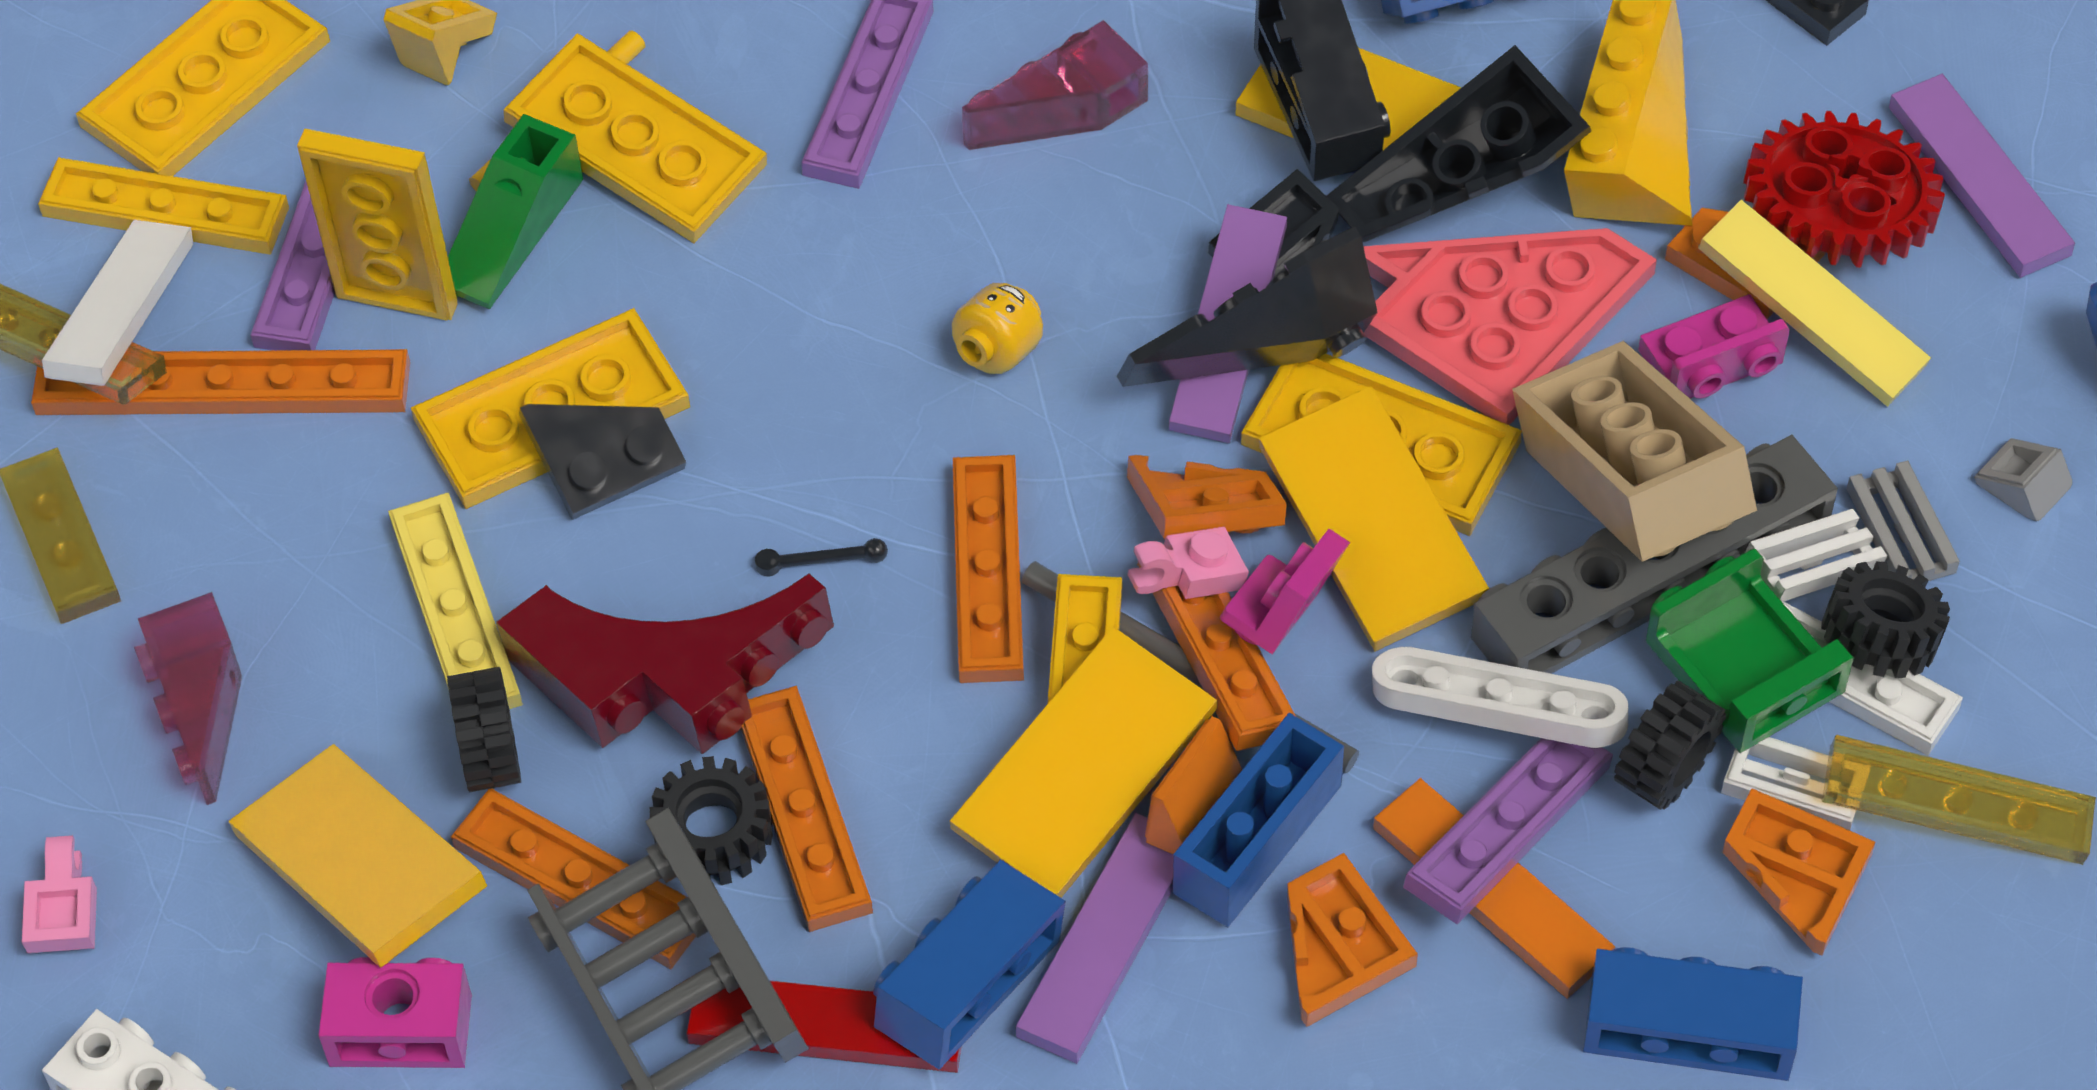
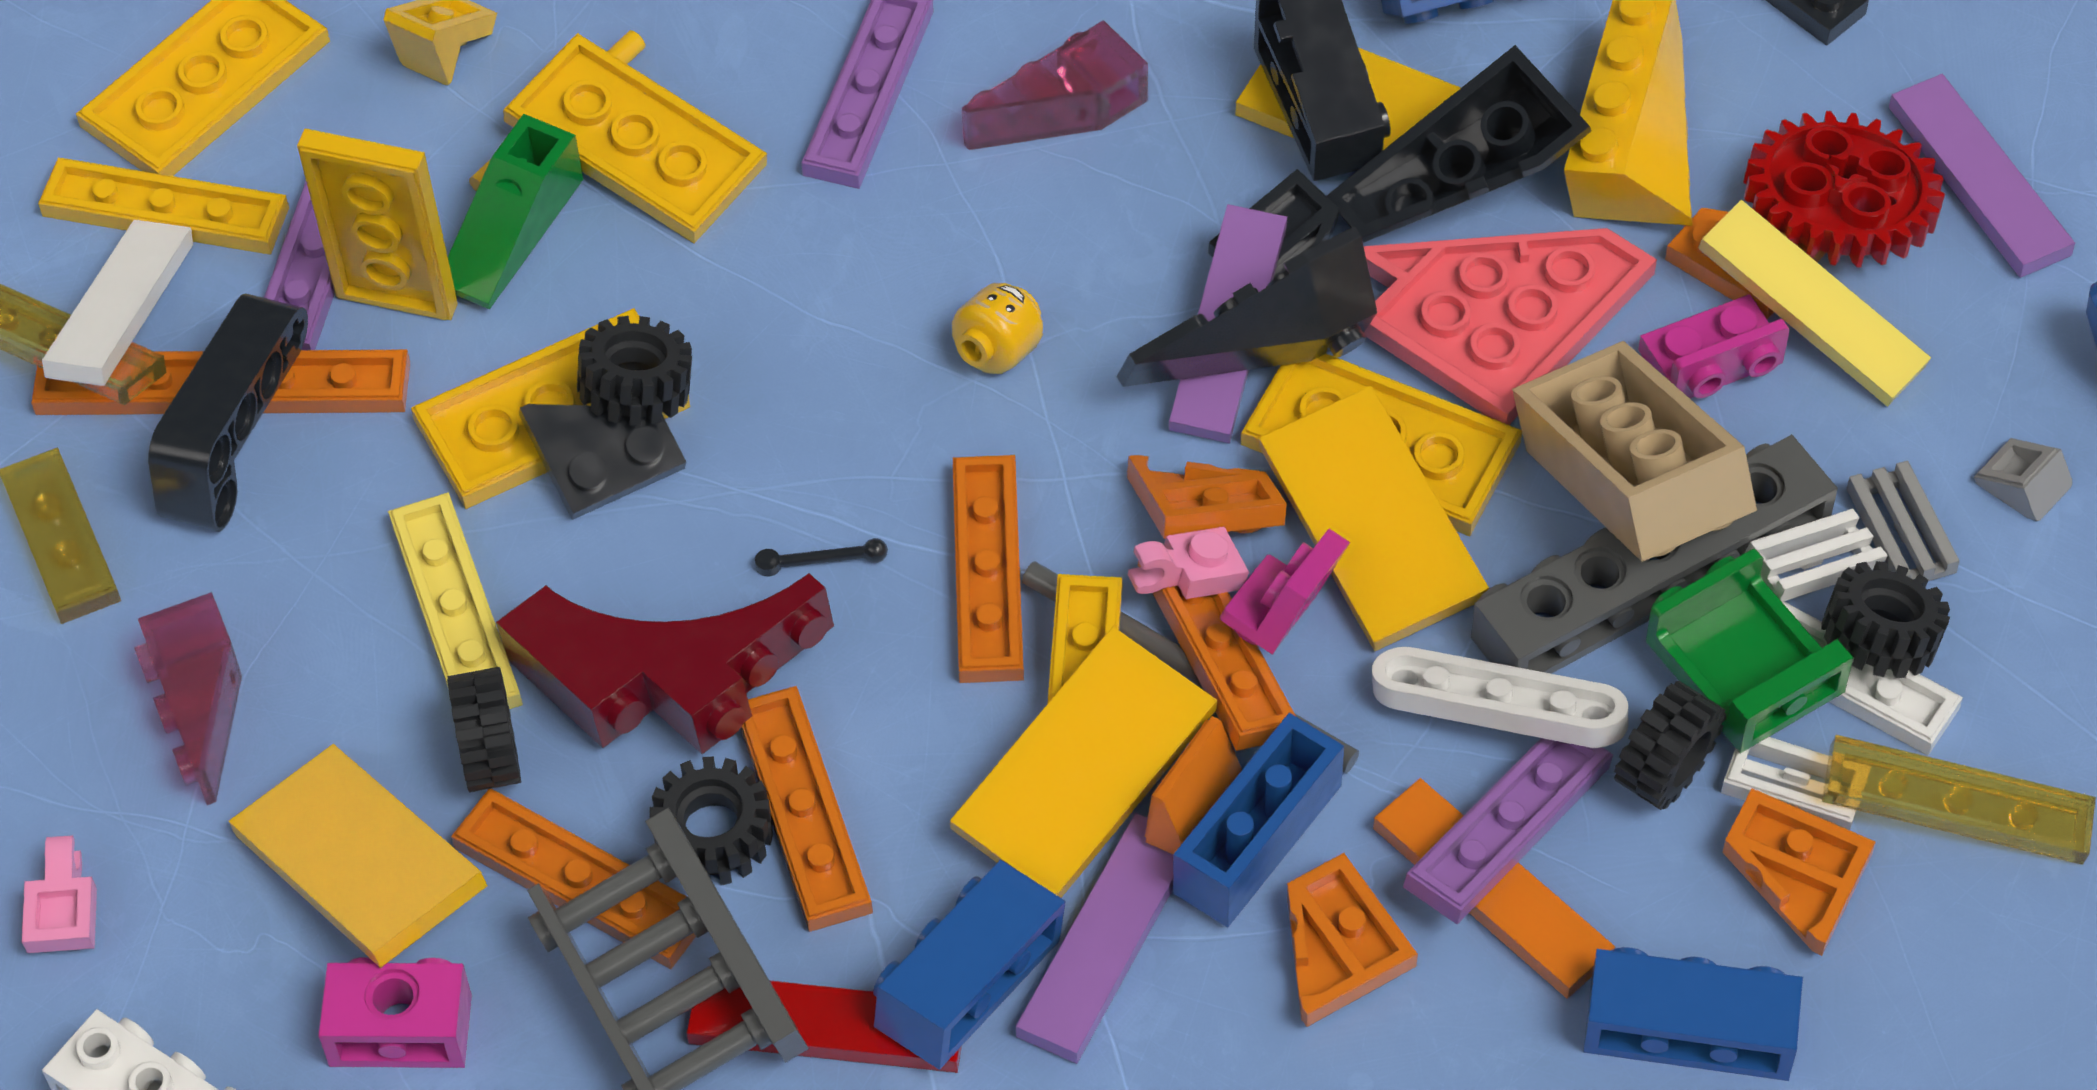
none -> black beam [148,293,308,531]
none -> black tyre [577,316,692,426]

